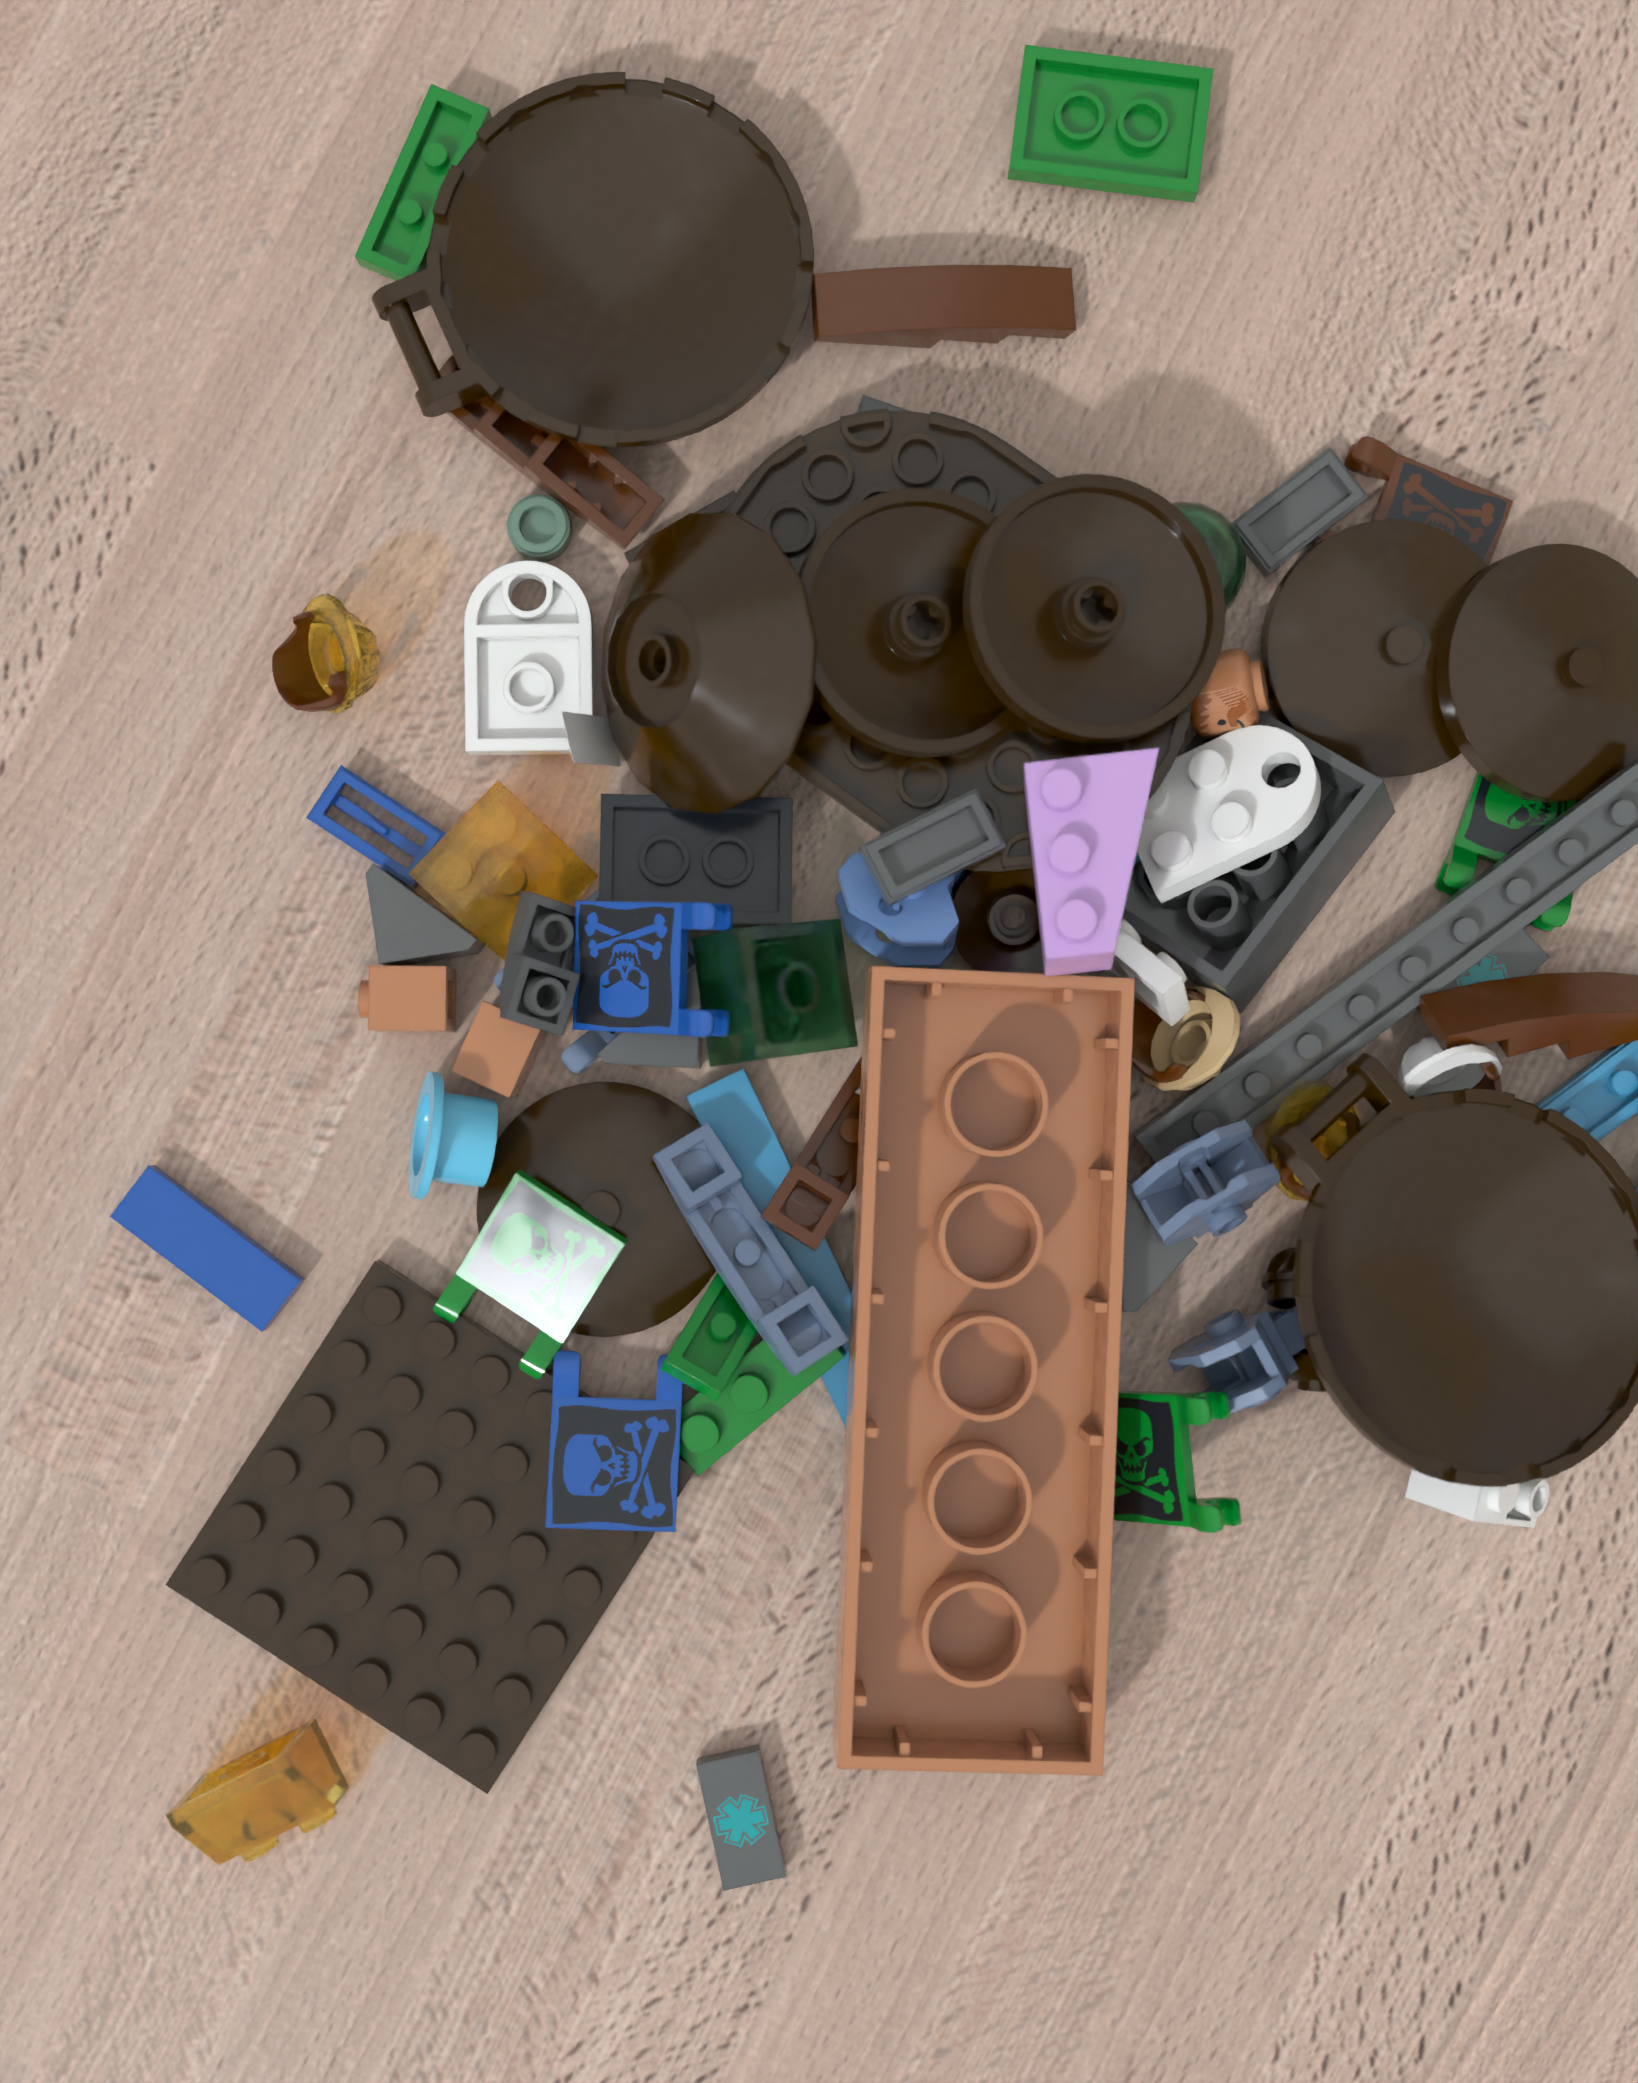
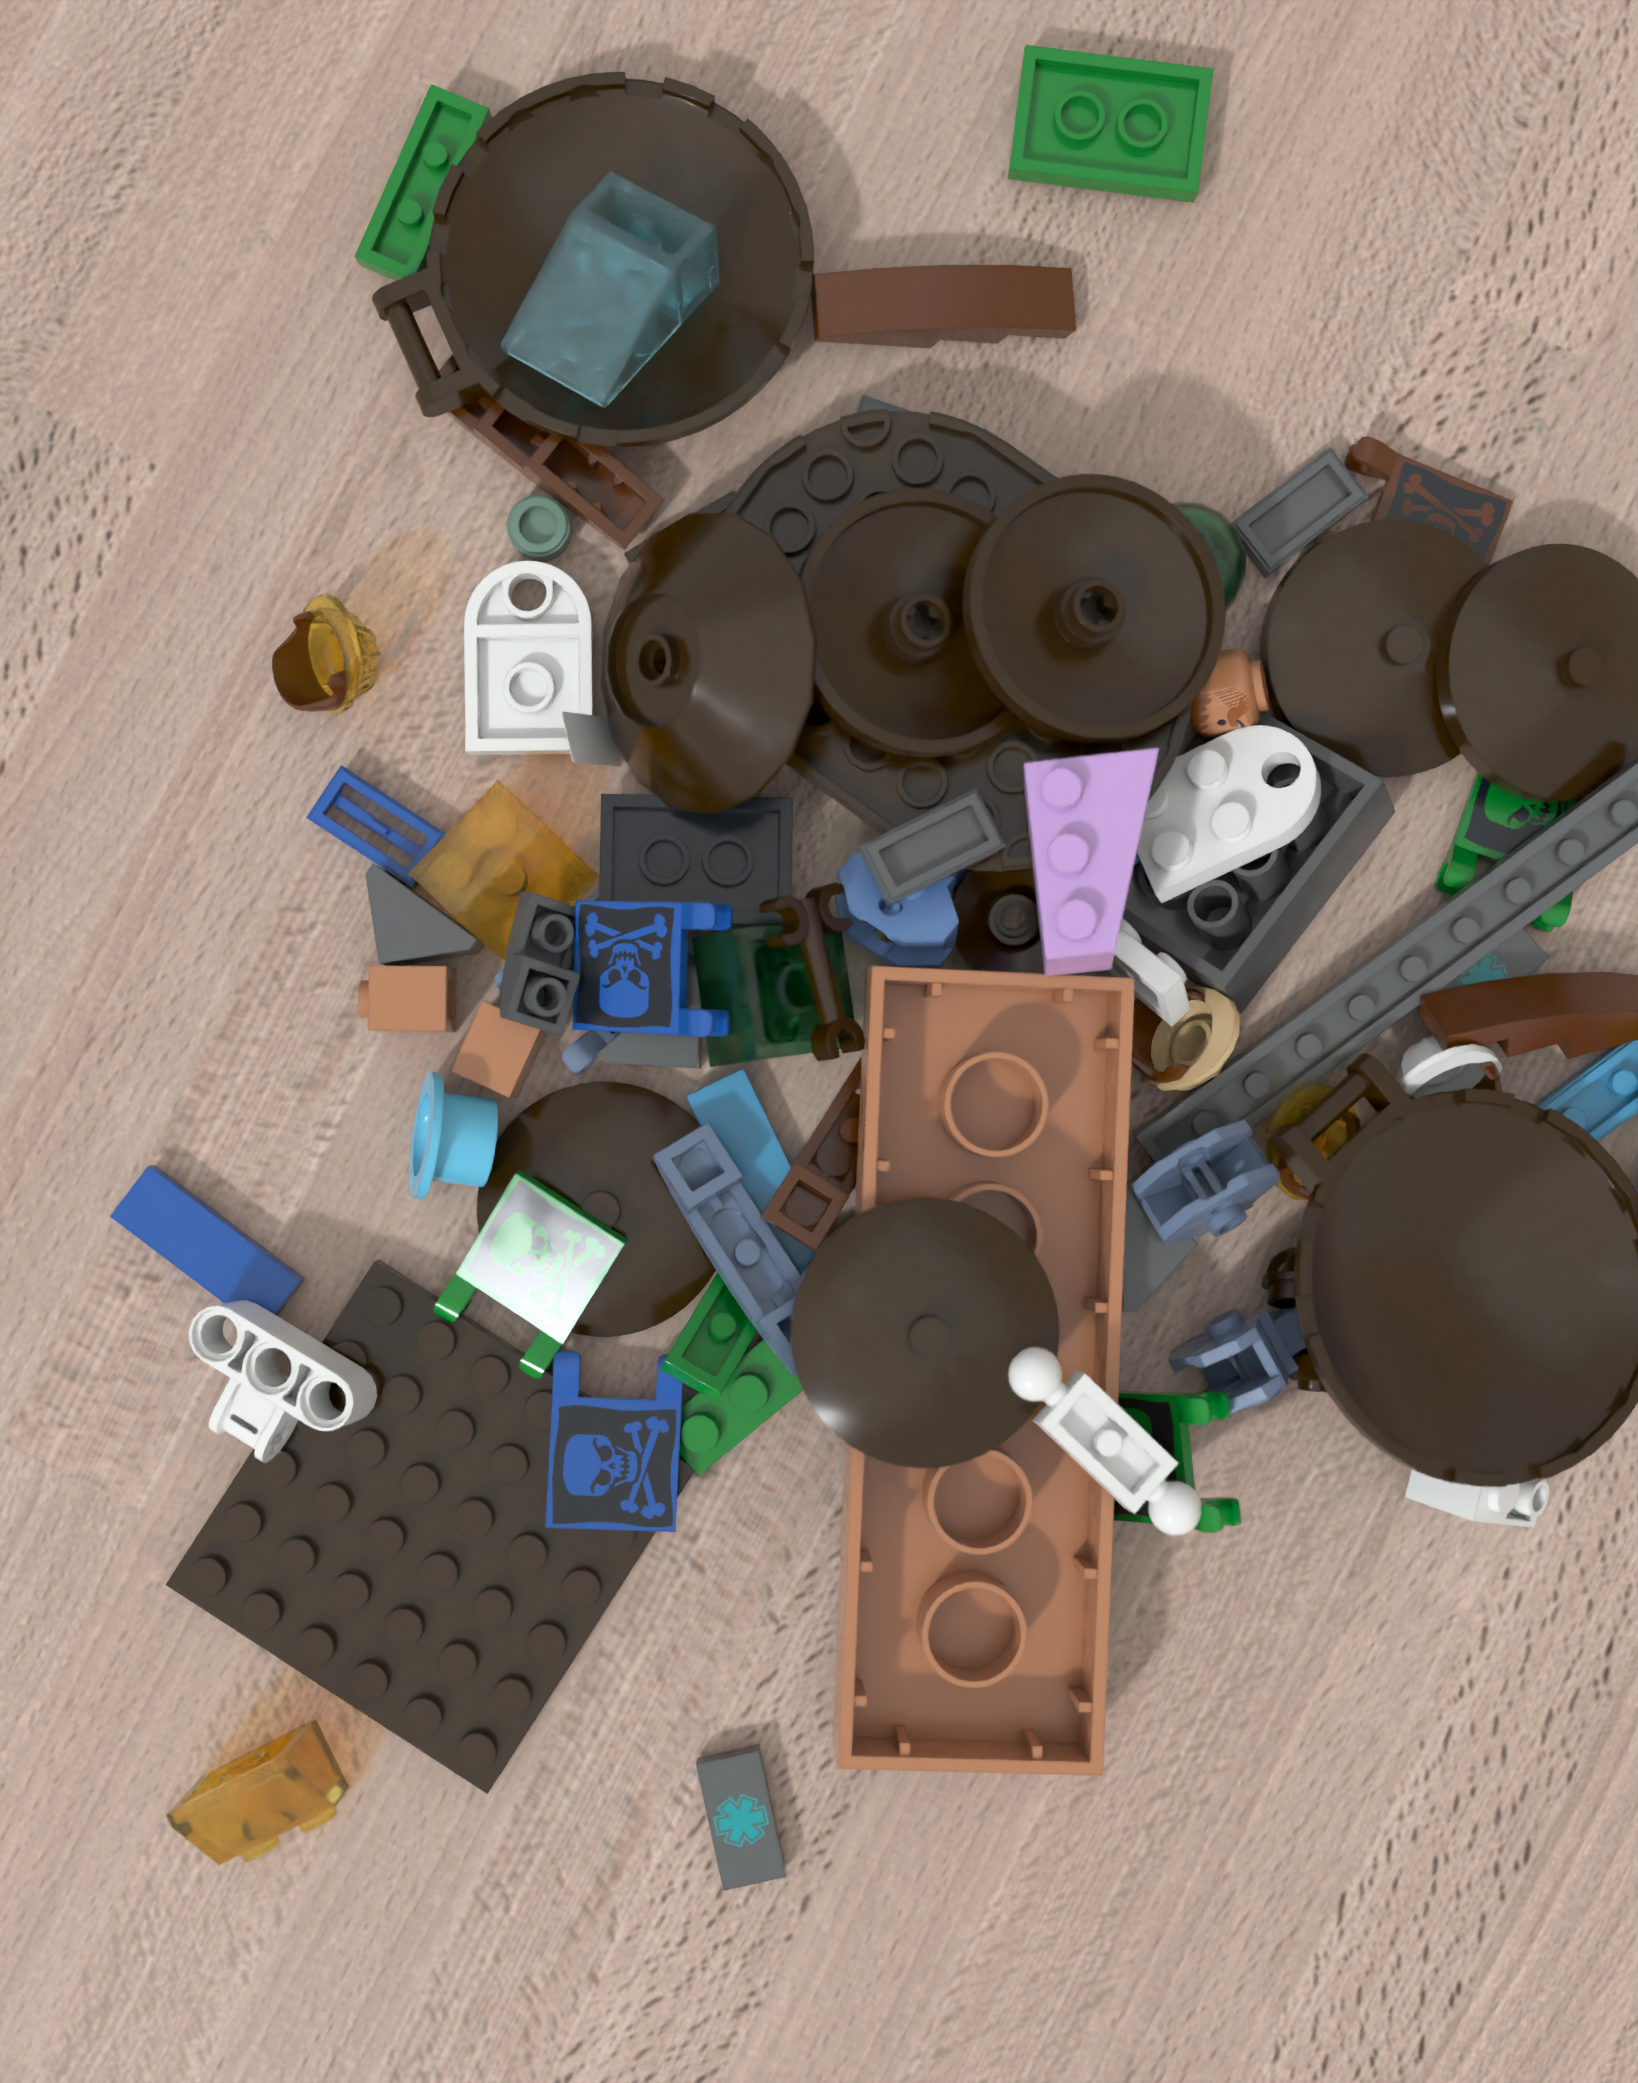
none -> white piece [189,1300,377,1463]
none -> clear light blue slope [500,171,719,408]
none -> dark brown bar [759,882,865,1061]
none -> dark brown dish [790,1197,1059,1468]
none -> white plate [1009,1347,1202,1535]

